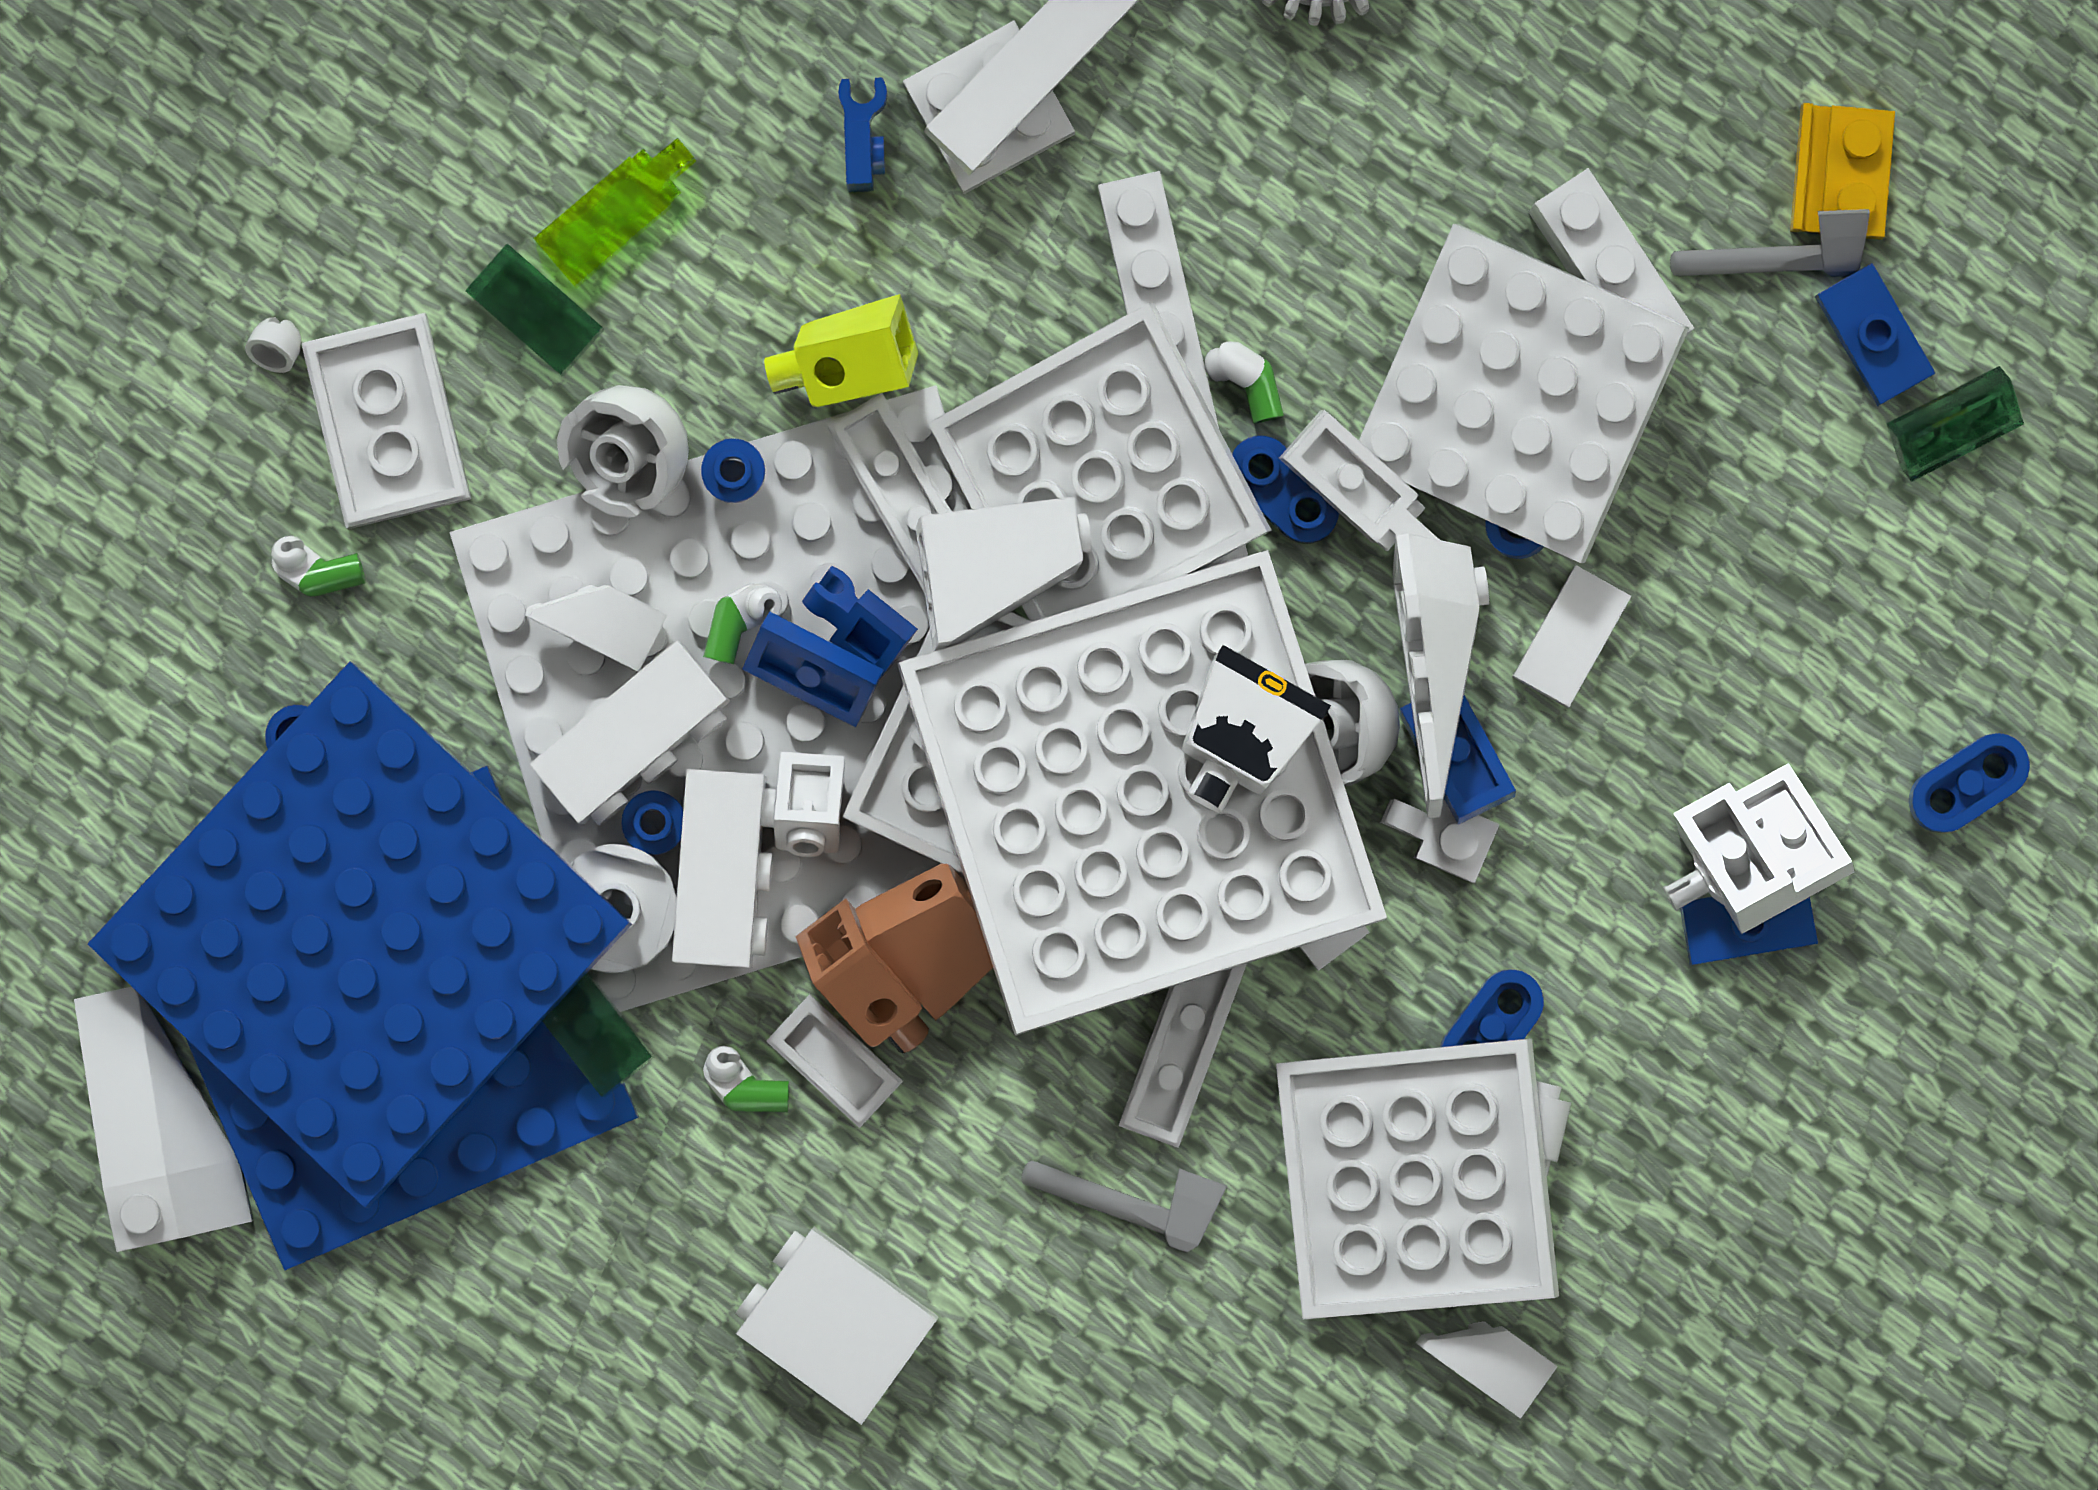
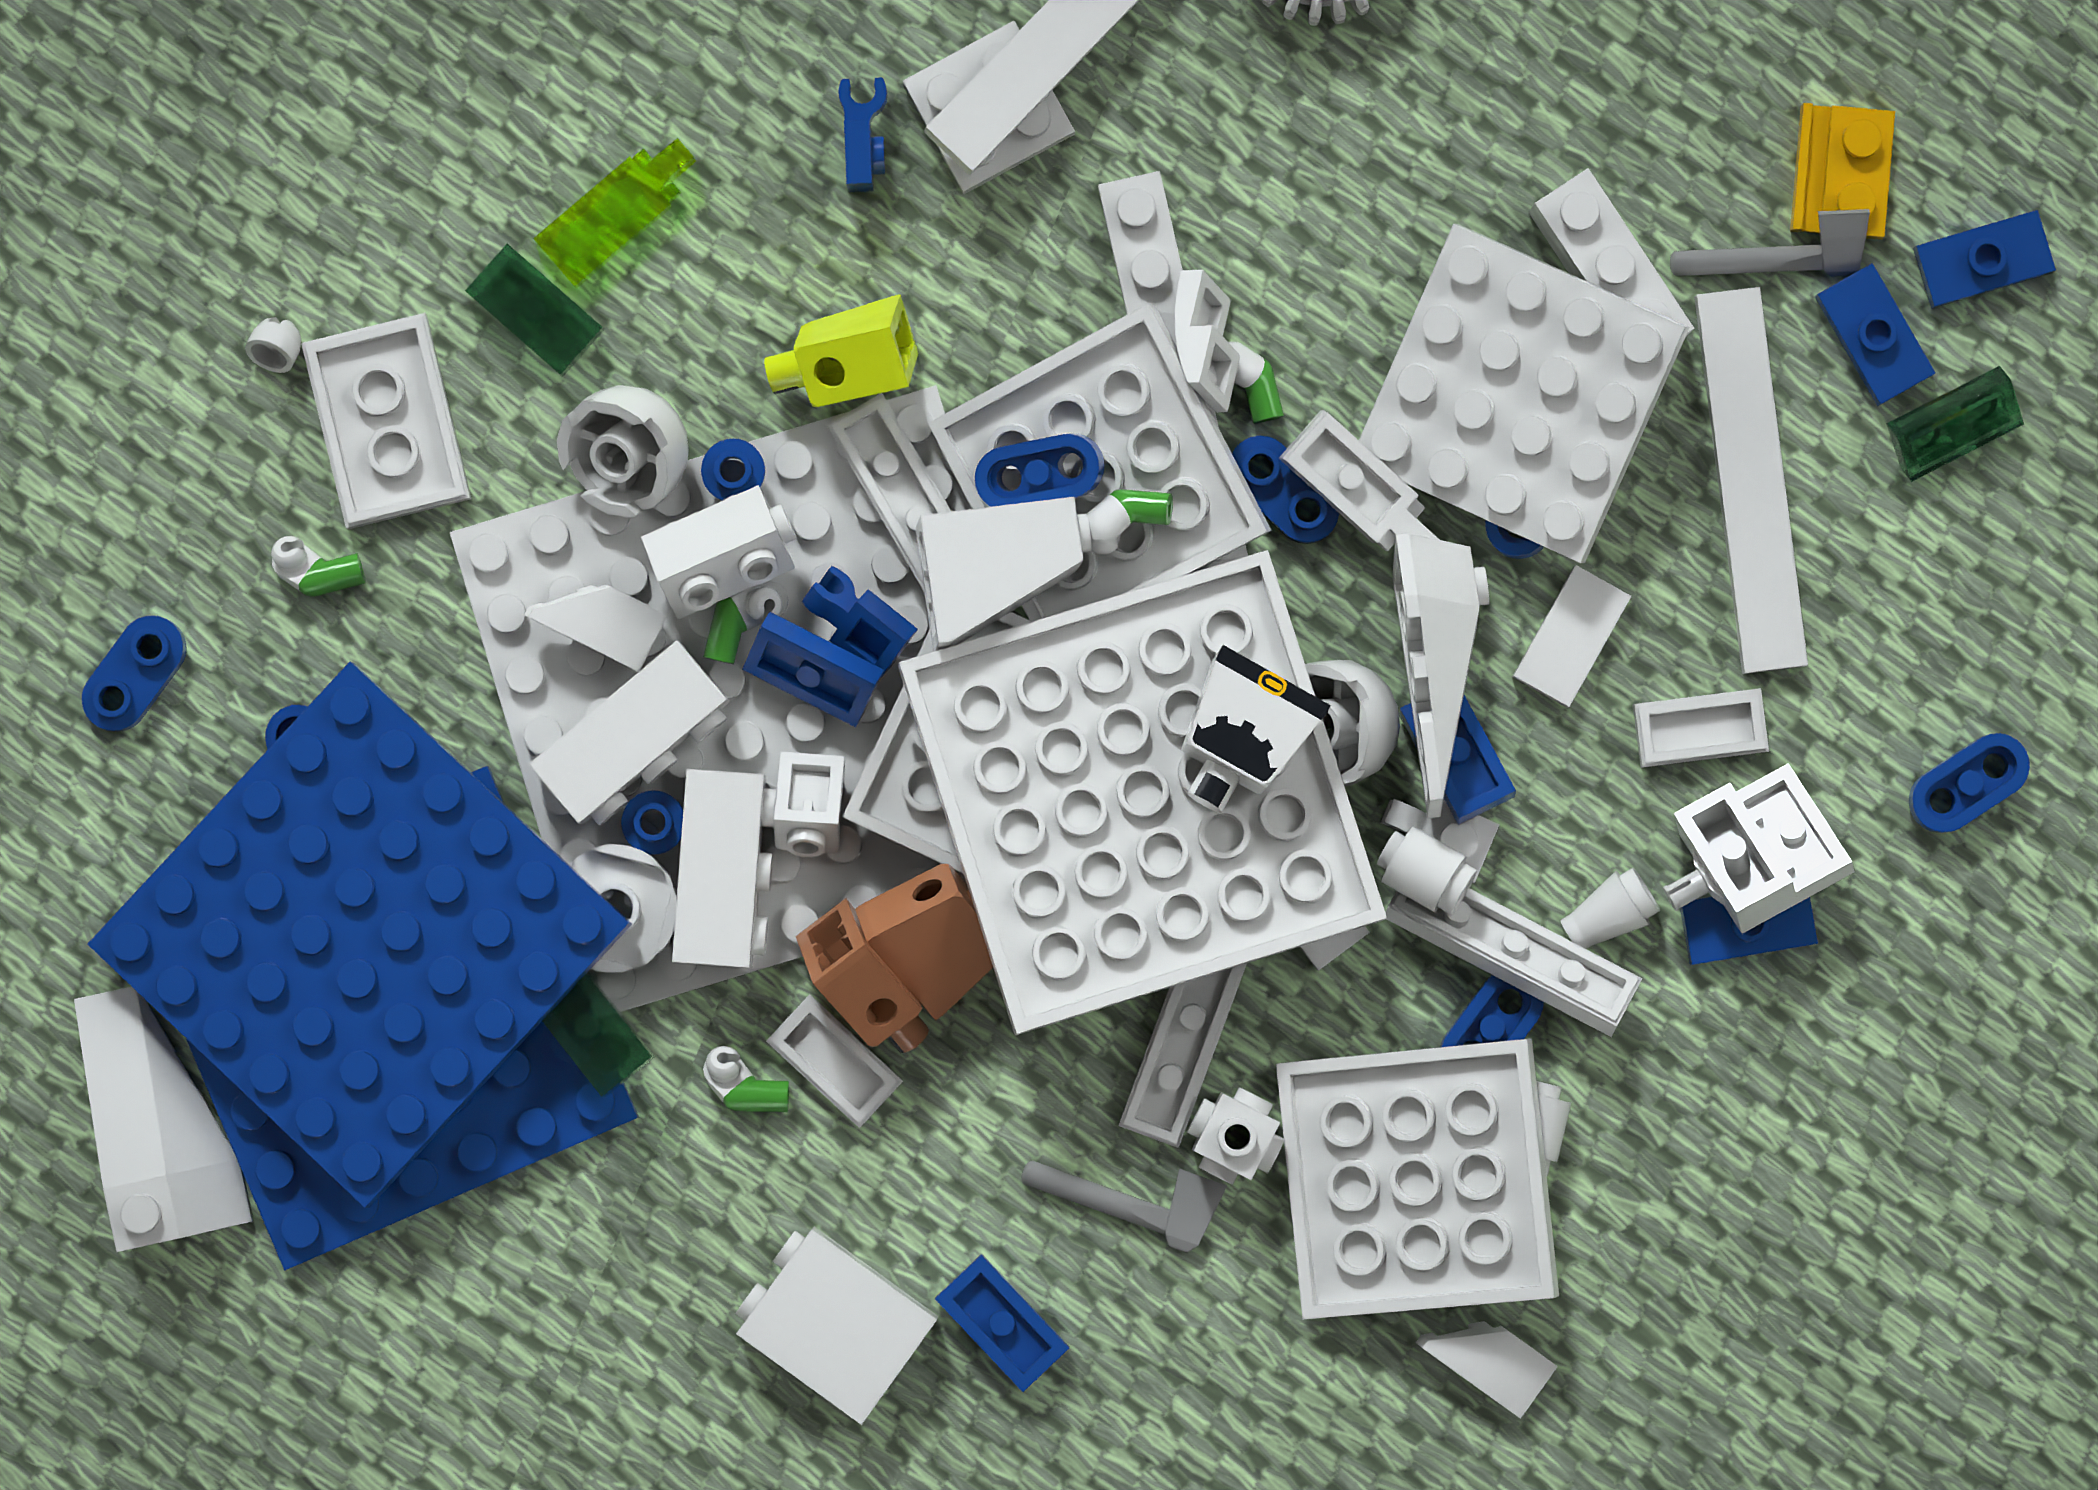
none -> blue plate [82,616,186,732]
none -> white brick [641,485,797,619]
none -> blue plate [935,1253,1070,1392]
none -> blue plate [975,433,1104,507]
none -> arm [1087,489,1173,554]
none -> white slope [1175,270,1240,413]
none -> white brick [1187,1087,1285,1185]
none -> white brick [1377,826,1477,915]
none -> white tile [1385,888,1642,1037]
none -> white cone [1560,868,1660,949]
none -> white tile [1633,688,1769,768]
none -> white tile [1694,287,1808,674]
none -> blue plate [1913,210,2056,309]

